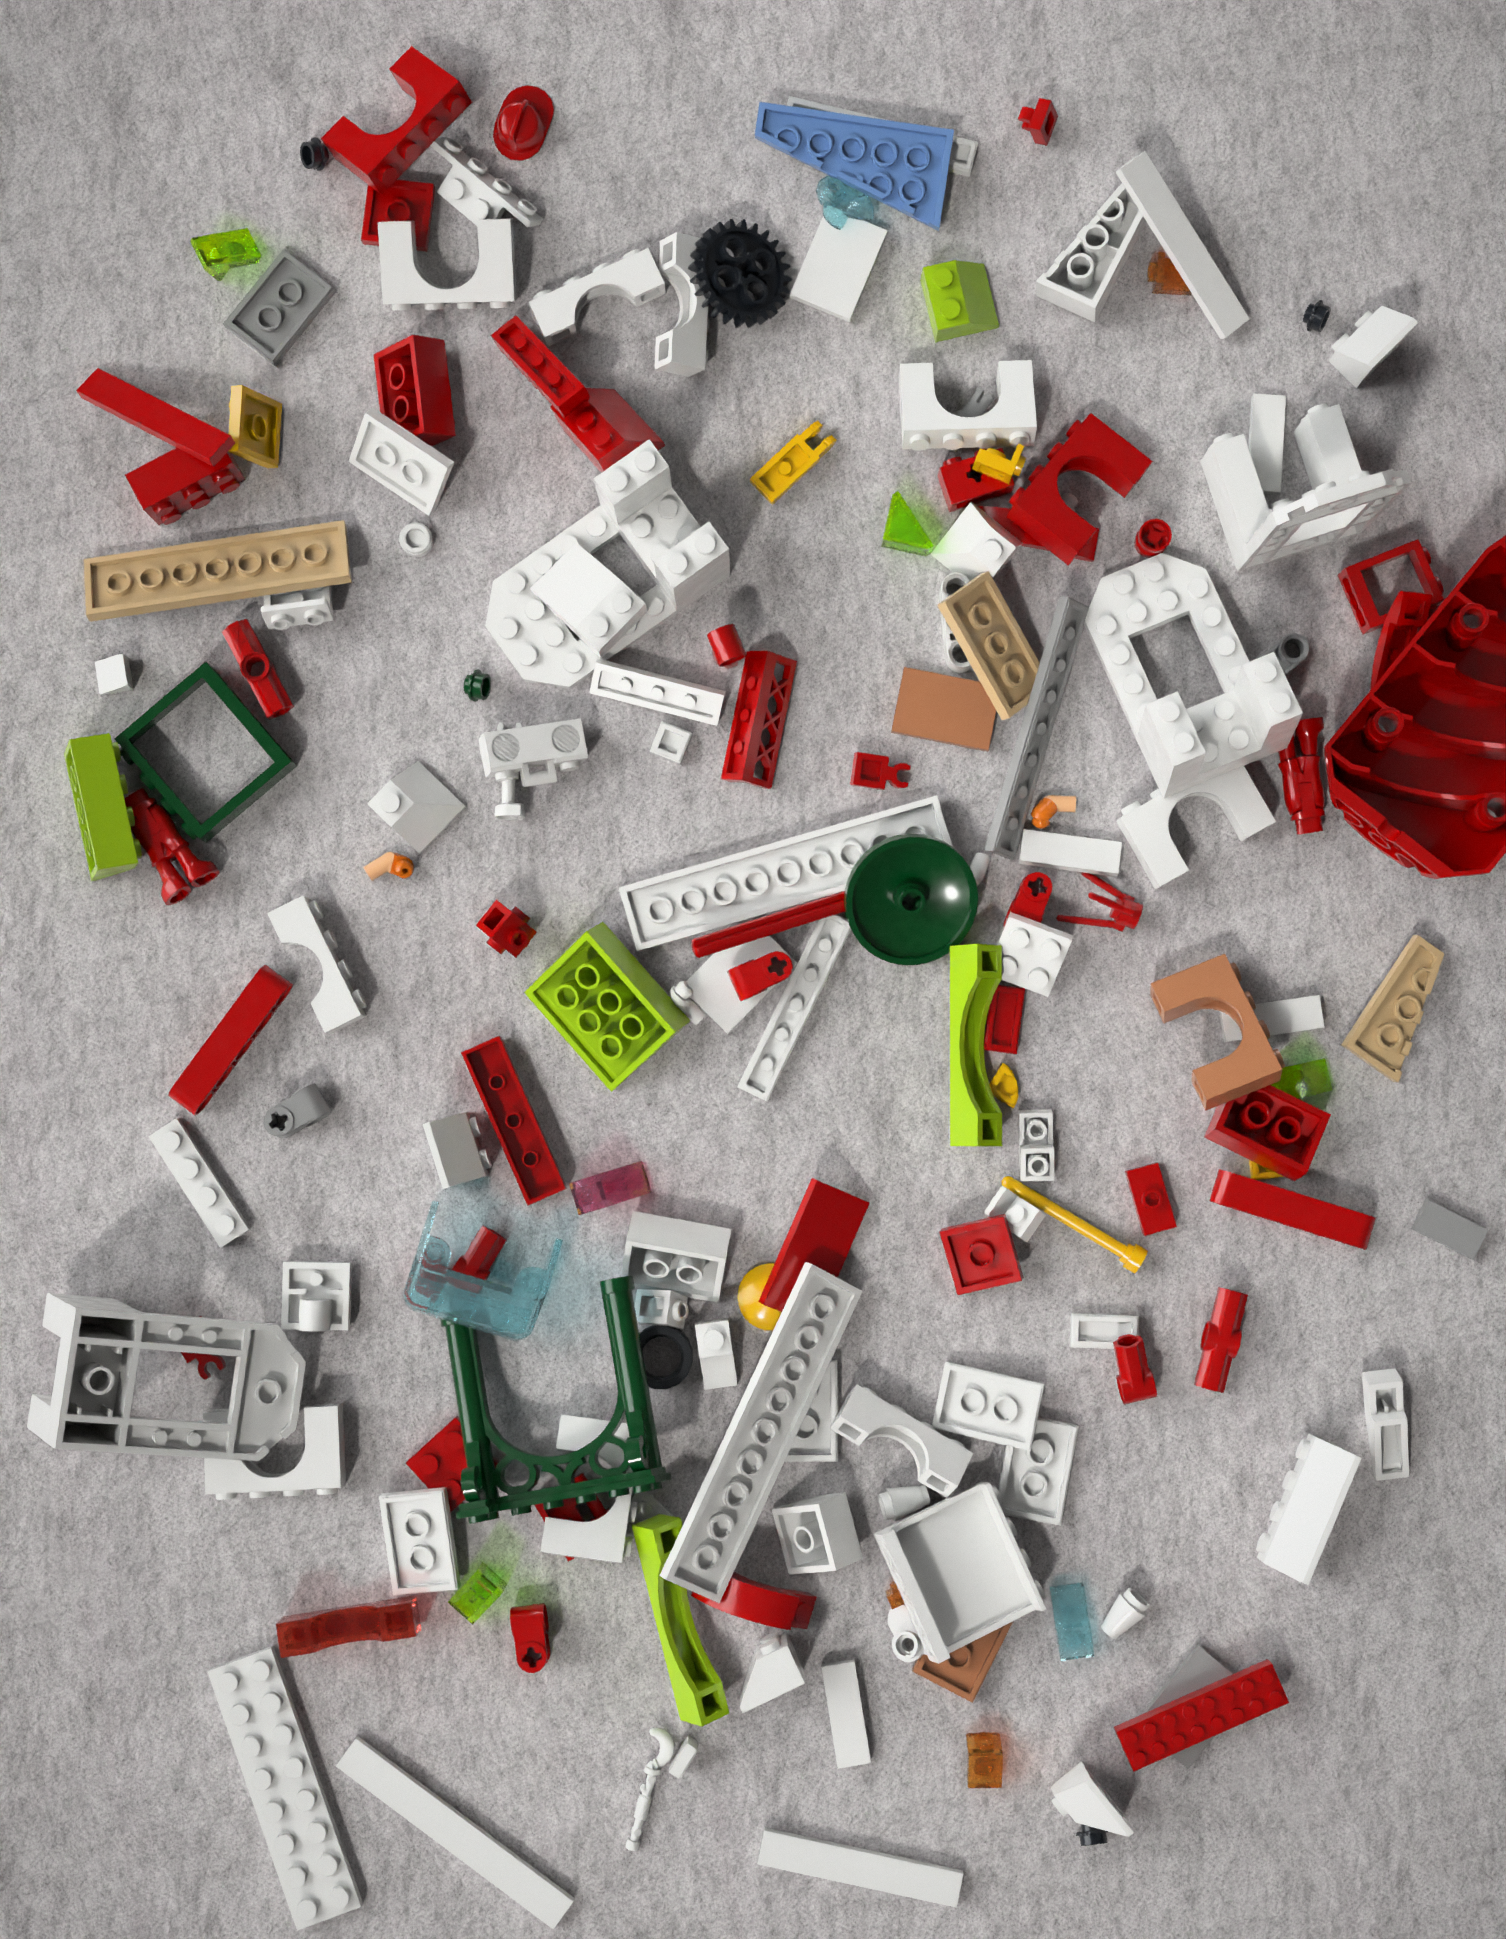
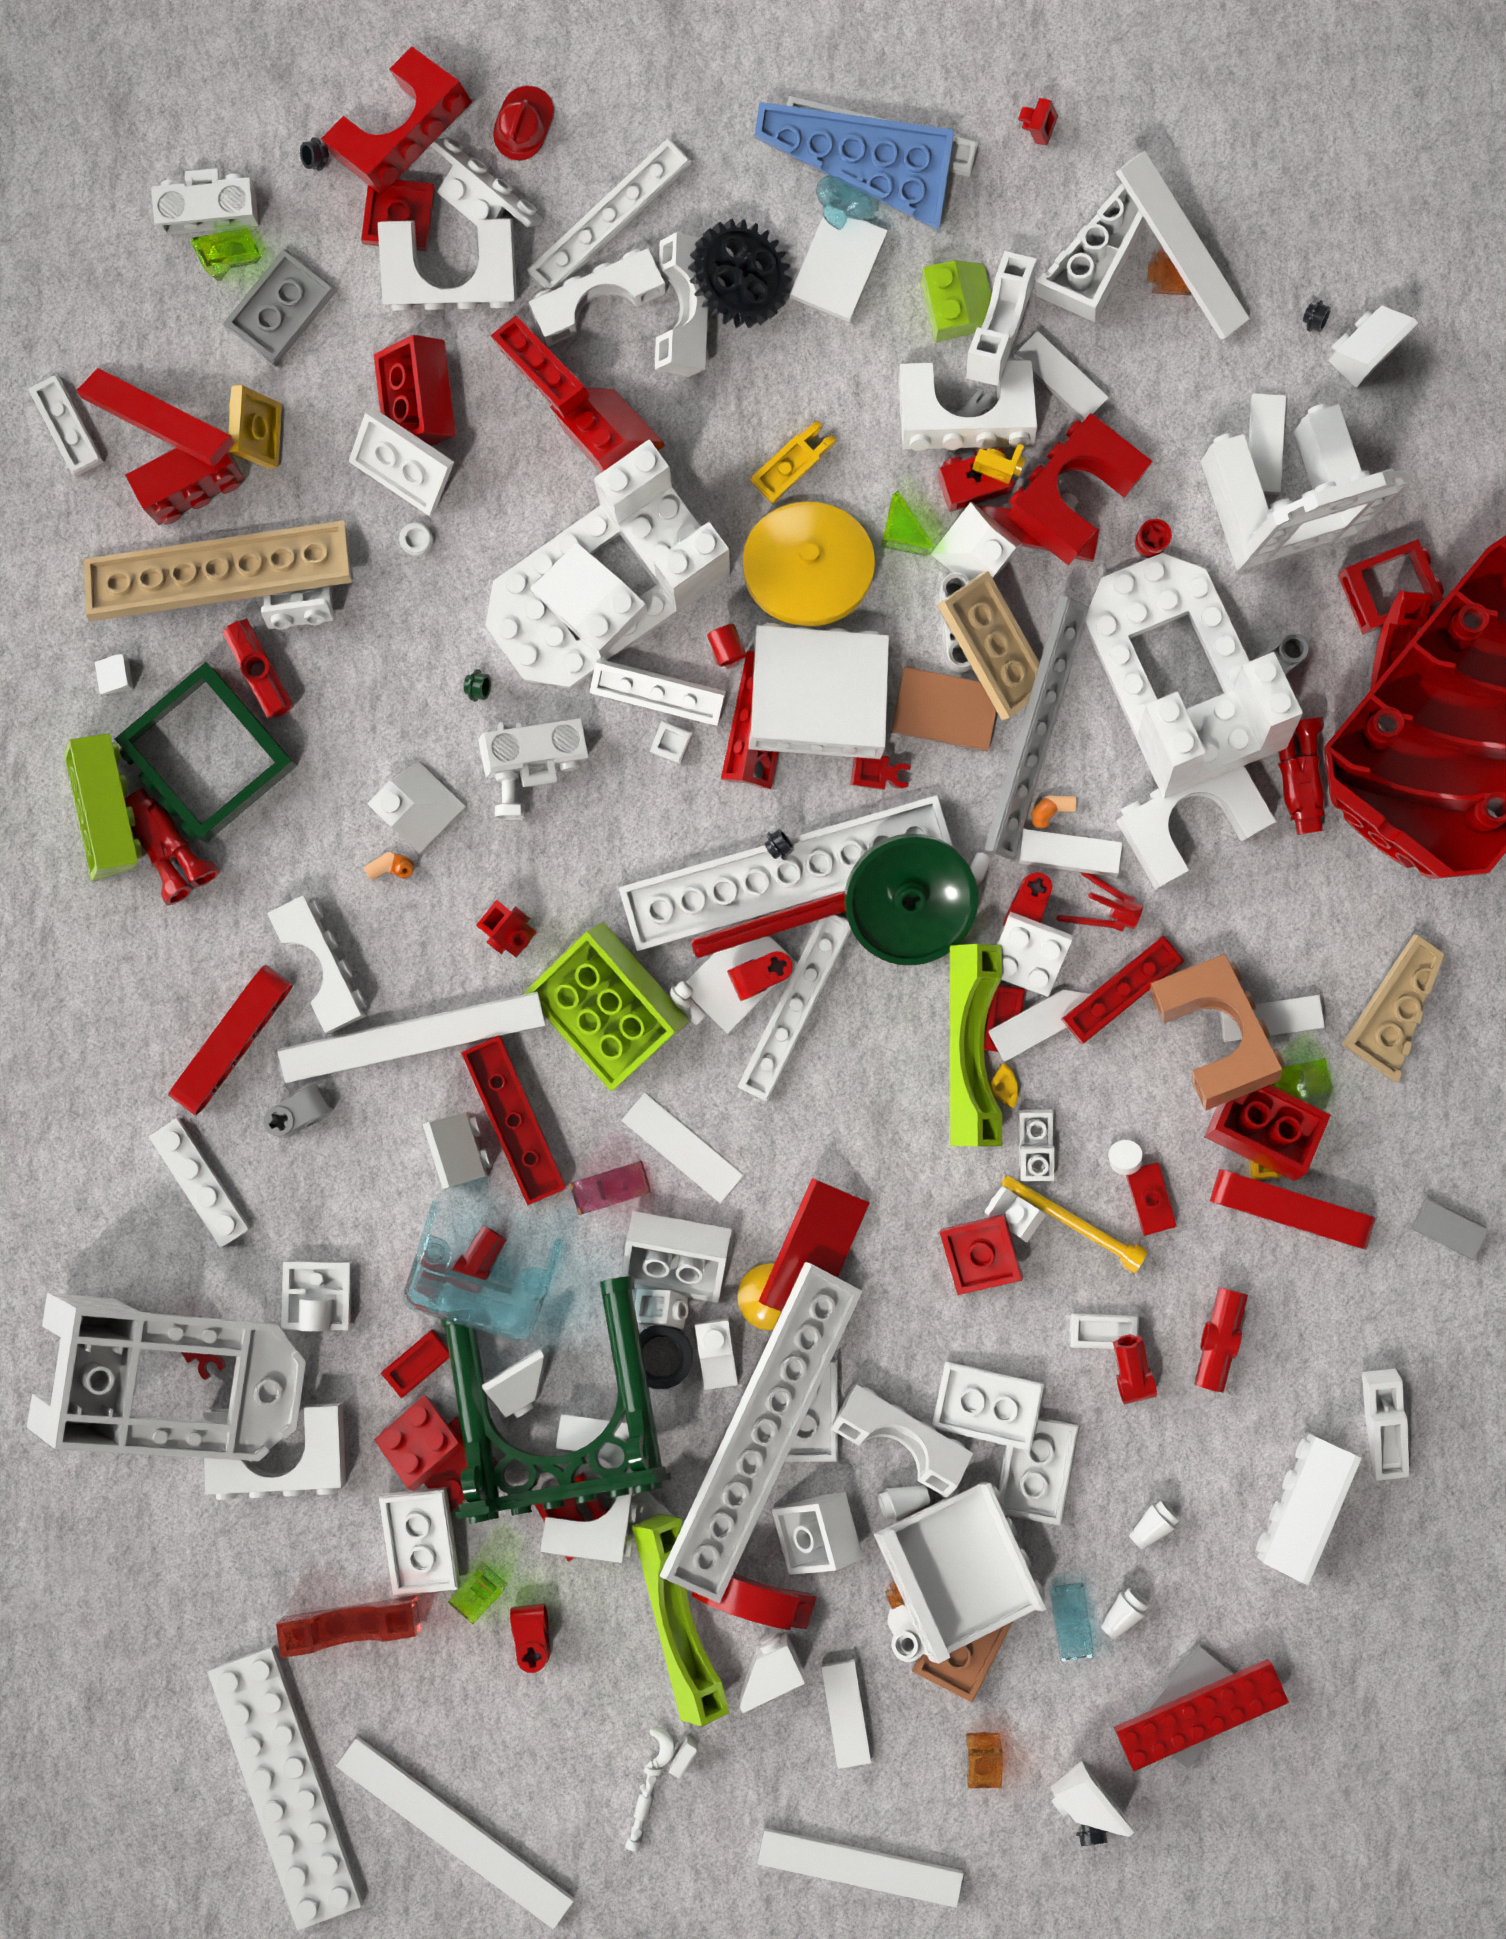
none -> white tile [28,374,104,477]
none -> white piece [151,168,259,235]
none -> white tile [277,992,546,1083]
none -> red plate [374,1395,464,1492]
none -> red tile [380,1329,450,1399]
none -> white slope [482,1345,549,1418]
none -> white tile [527,137,691,291]
none -> white sticker [621,1092,744,1203]
none -> yellow dish [743,501,875,627]
none -> white panel [748,623,889,759]
none -> black plate [764,829,794,860]
none -> white arch [966,251,1036,386]
none -> white sticker [989,990,1091,1061]
none -> white tile [1014,331,1109,421]
none -> red tile [1061,935,1184,1045]
none -> white tile [1109,1140,1142,1175]
none -> white cone [1129,1500,1180,1550]

